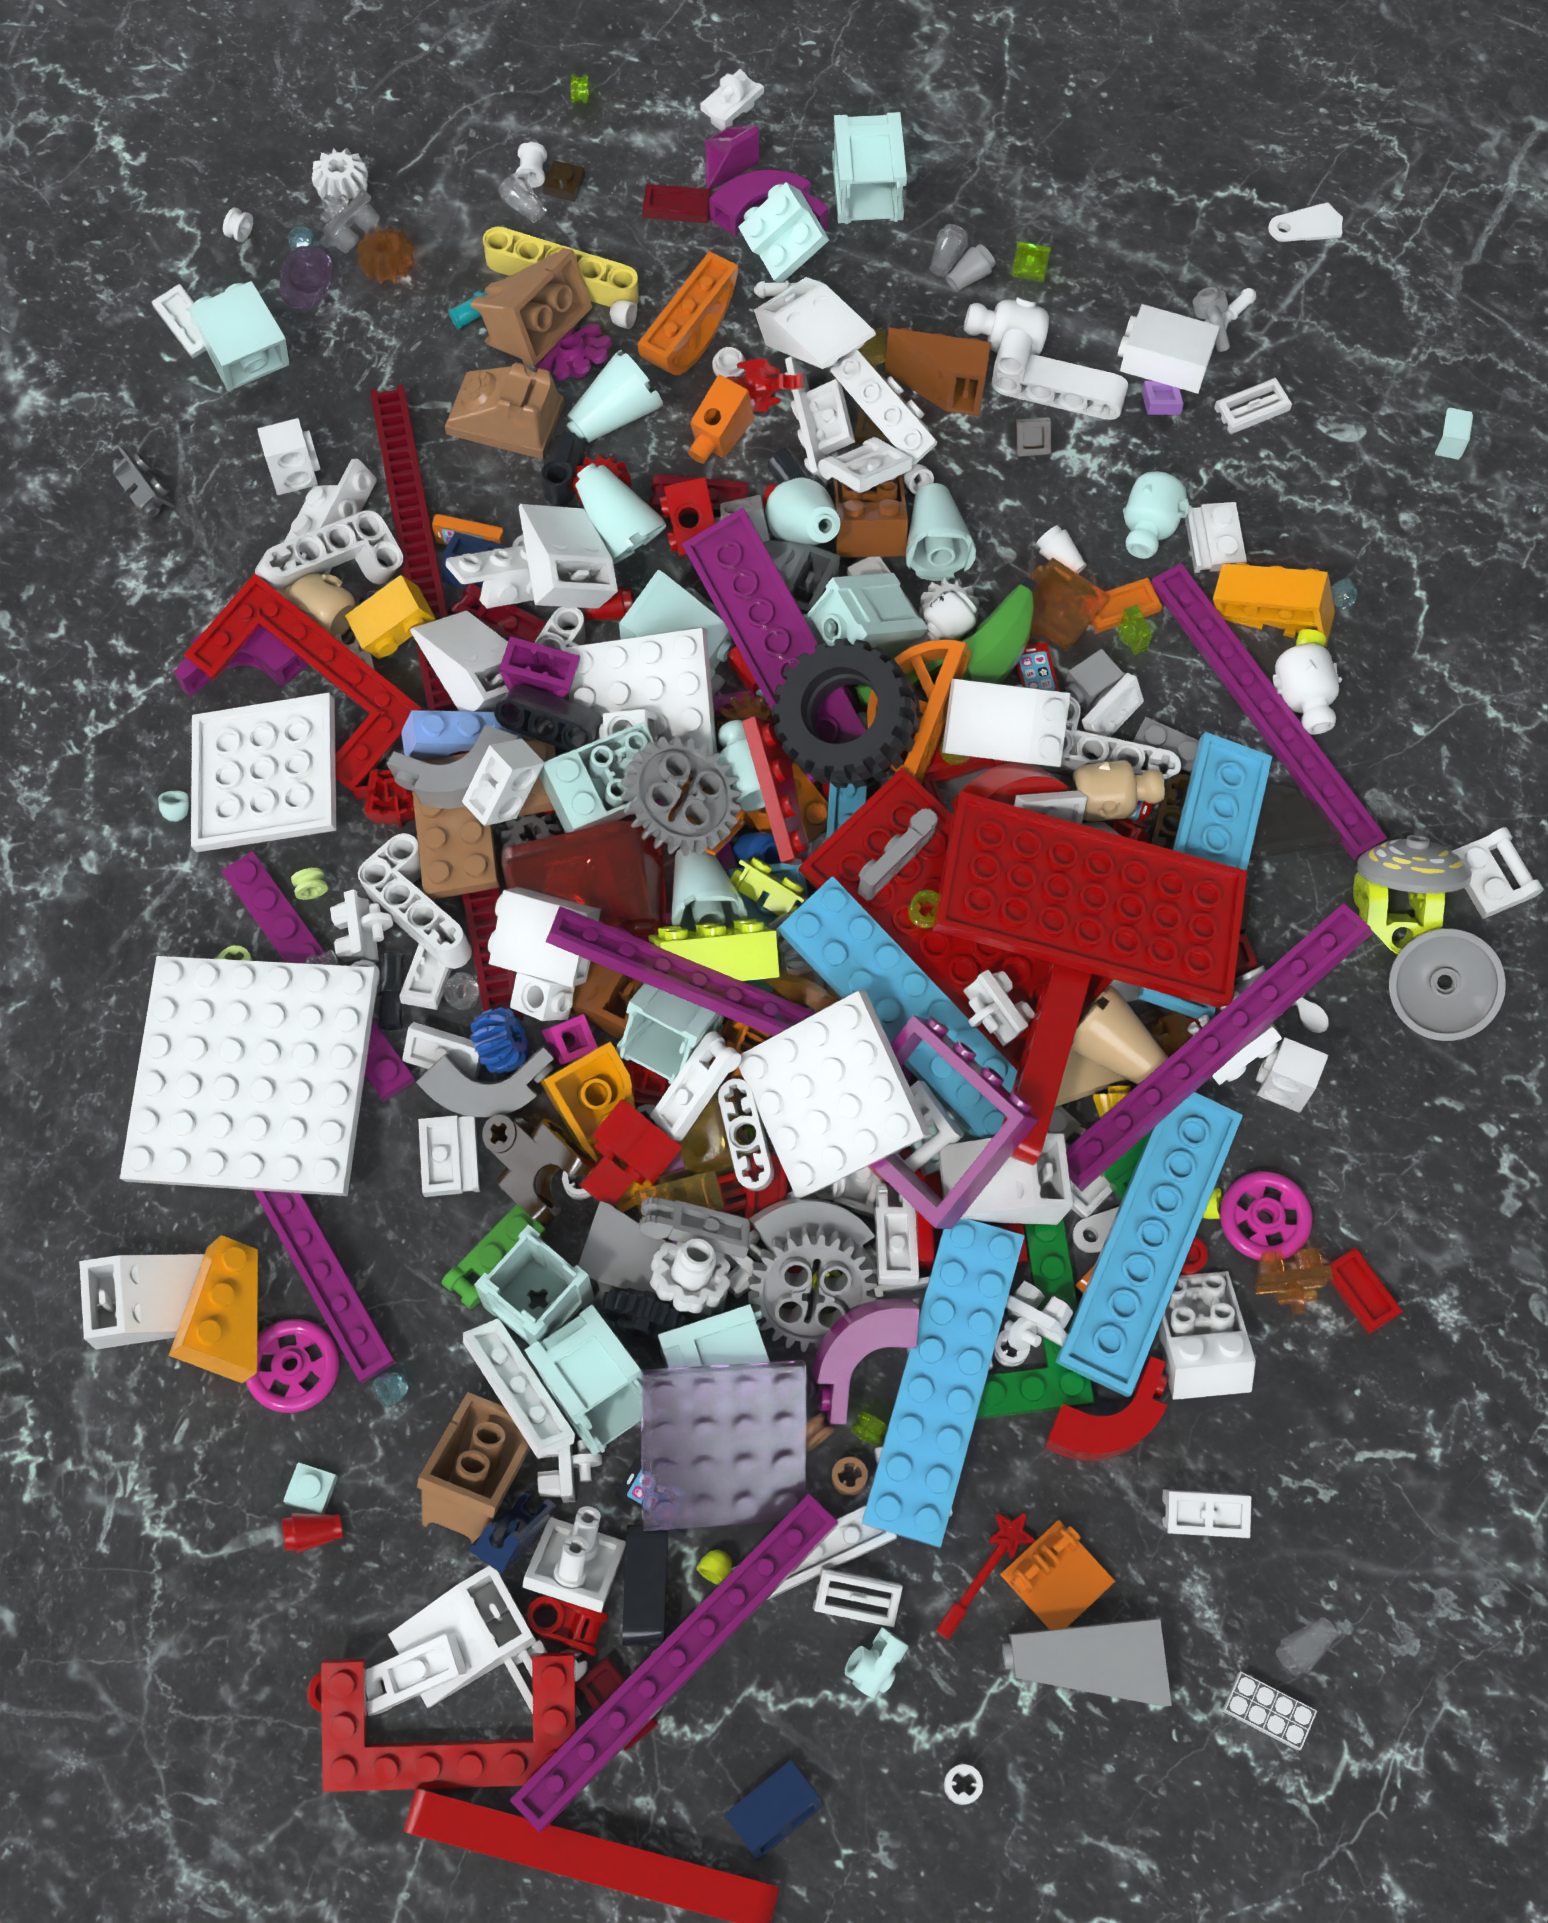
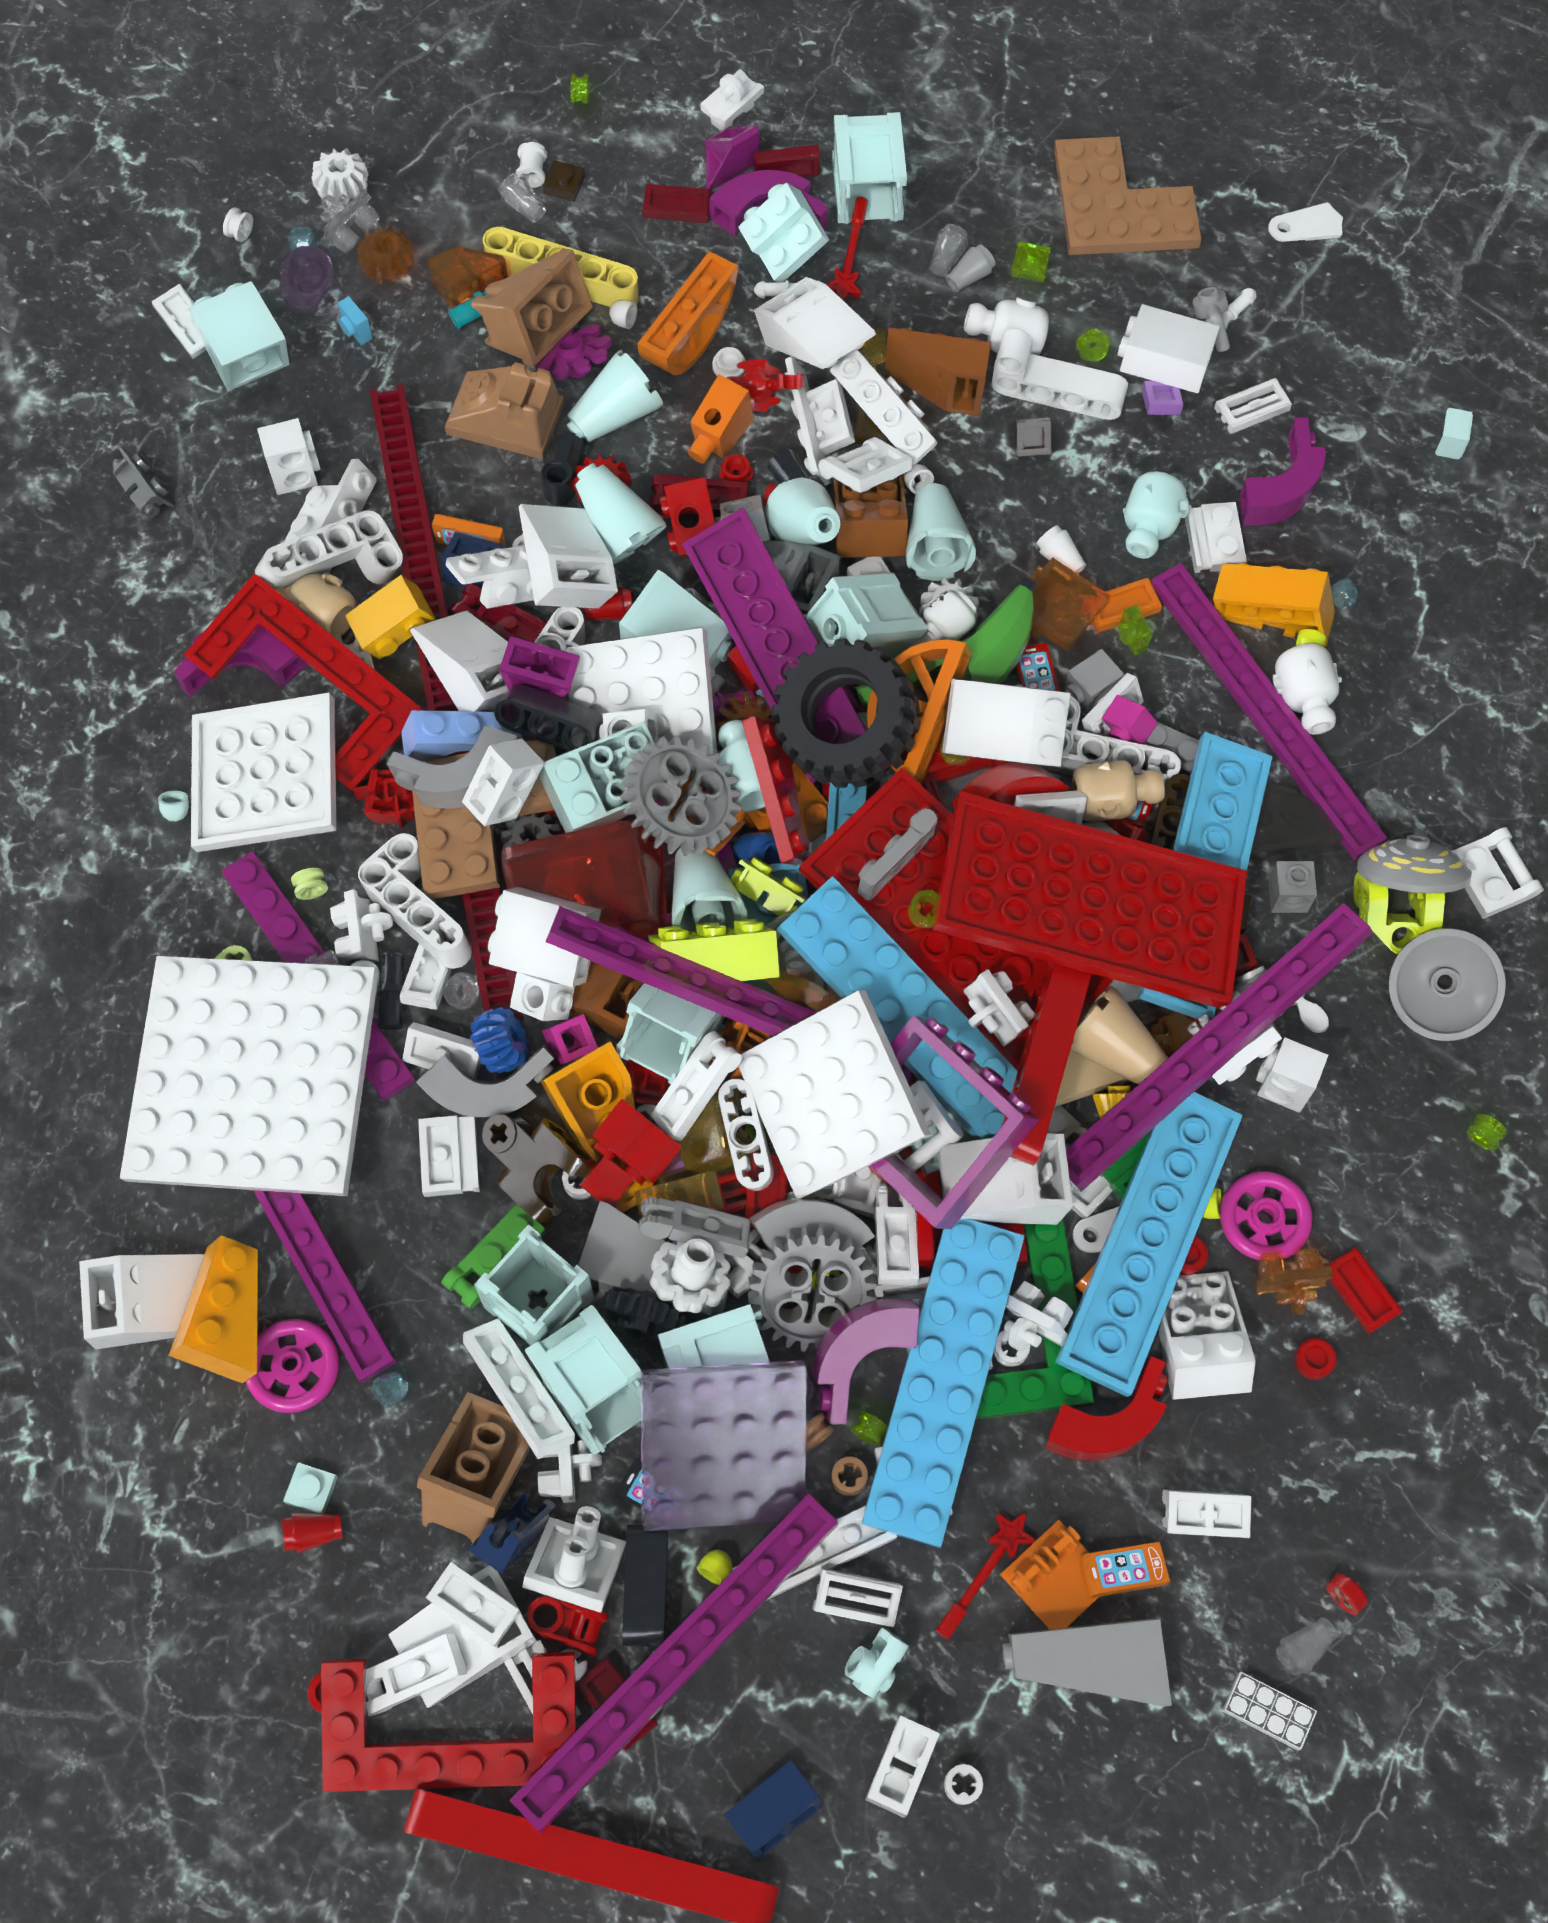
none -> medium azure plate [338,296,372,346]
none -> white plate [426,1562,520,1647]
none -> clear orange slope [427,246,508,308]
none -> red plate [719,454,753,482]
none -> dark red tile [753,144,820,177]
none -> red piece [826,197,869,301]
none -> white brick [865,1716,940,1818]
none -> medium nougat plate [1054,136,1201,255]
none -> clear neon green plate [1076,328,1110,362]
none -> tile [1080,1542,1170,1598]
none -> dark pink plate [1101,695,1158,745]
none -> magenta arch [1239,417,1326,526]
none -> light grey brick [1268,861,1317,913]
none -> red tile [1294,1338,1337,1380]
none -> red tile [1326,1574,1368,1615]
none -> clear neon green bush [1467,1114,1507,1151]

